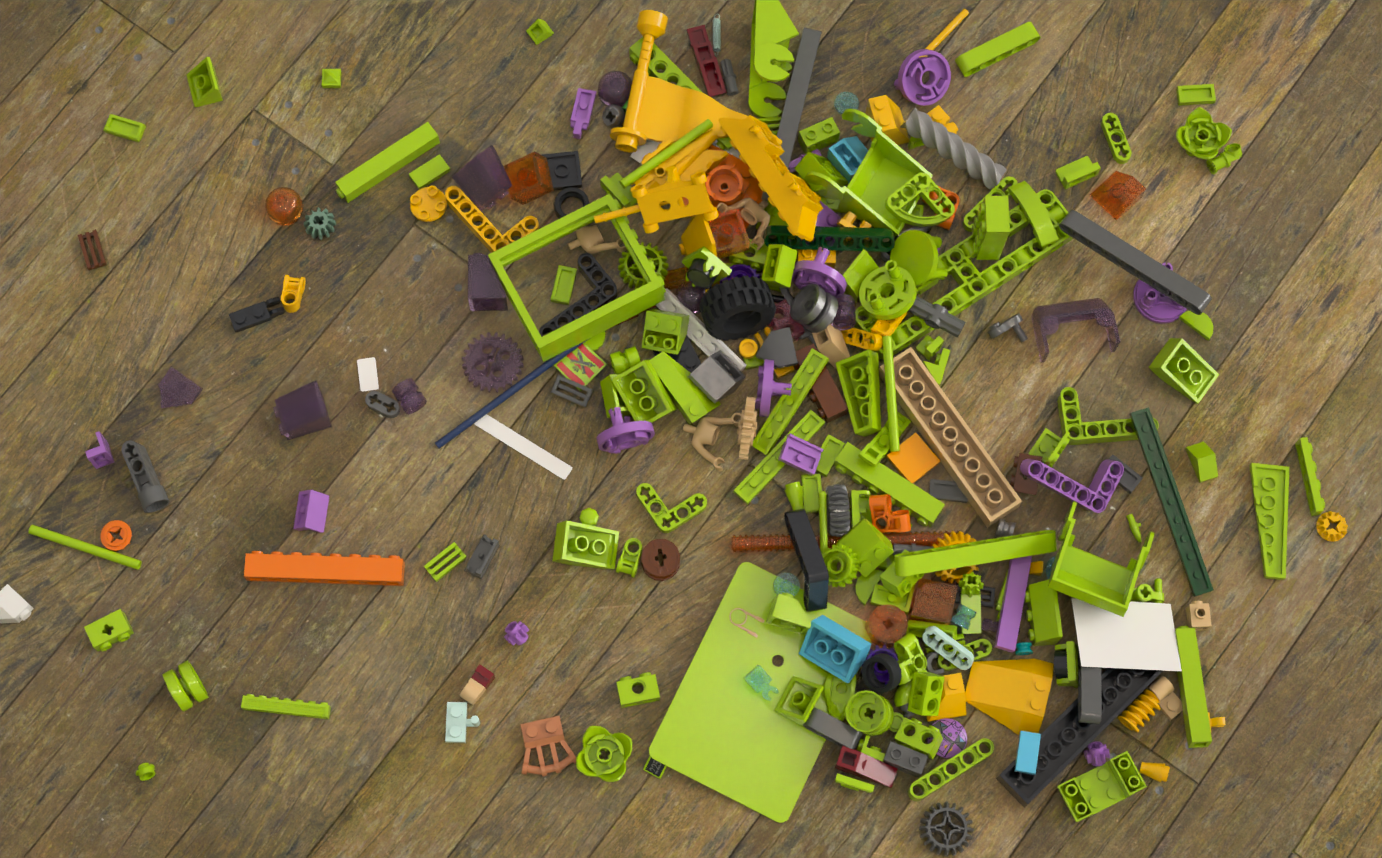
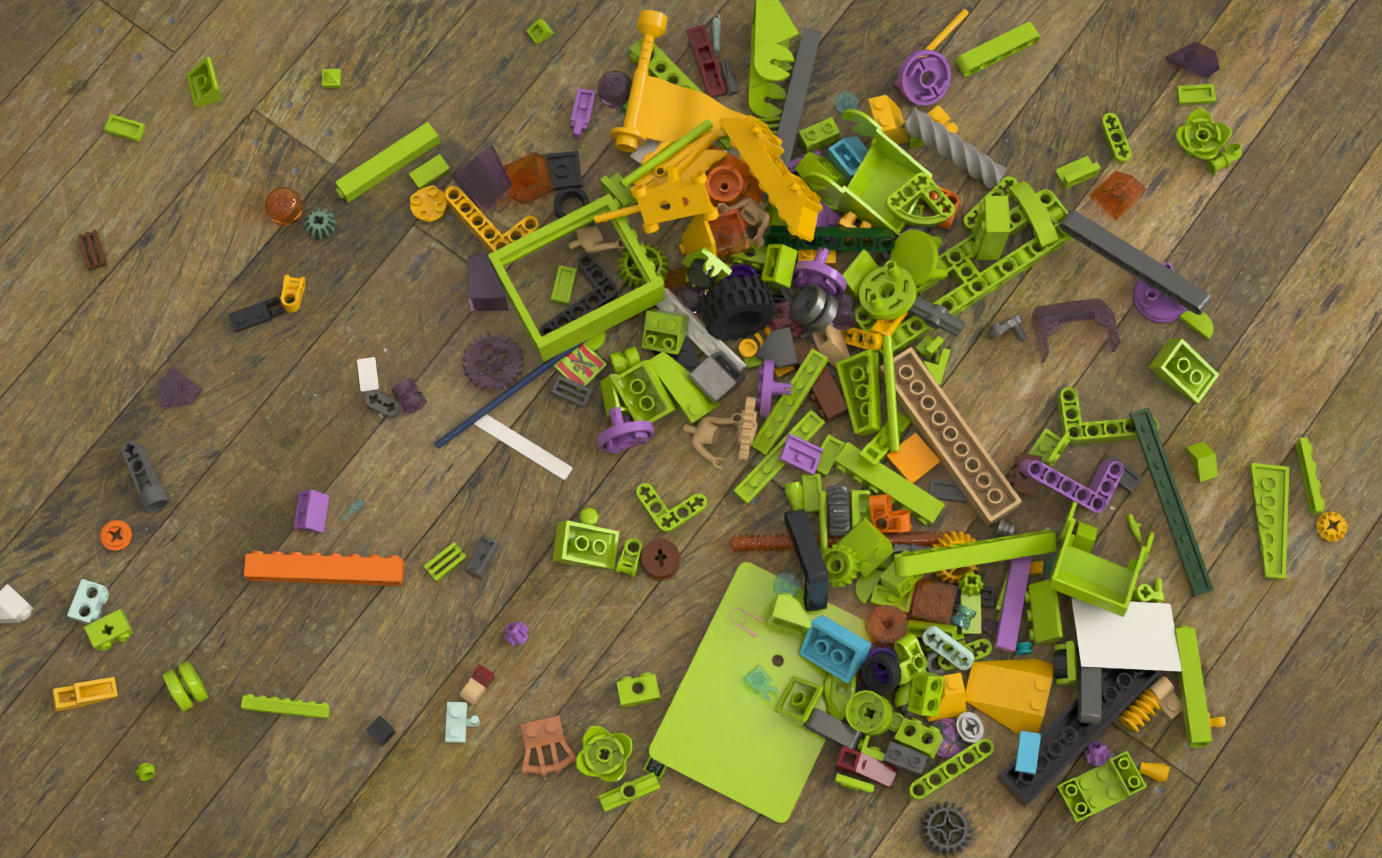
lime piece [29,525,142,570] -> none
medium lavender panel [85,431,114,469] -> none
clear purple slope [273,380,332,440] -> none
flat silver piece [602,104,625,128] -> none
tan brick [1185,601,1212,631] -> none
none -> yellow slope [52,677,118,712]
none -> light aqua brick [67,579,109,625]
none -> clear light blue helmet [340,498,364,522]
none -> black brick [366,715,397,747]
none -> lime piece [598,772,661,812]
none -> light grey gear [954,712,984,744]
none -> lime slope [1072,521,1098,553]
none -> slope [1165,41,1220,78]

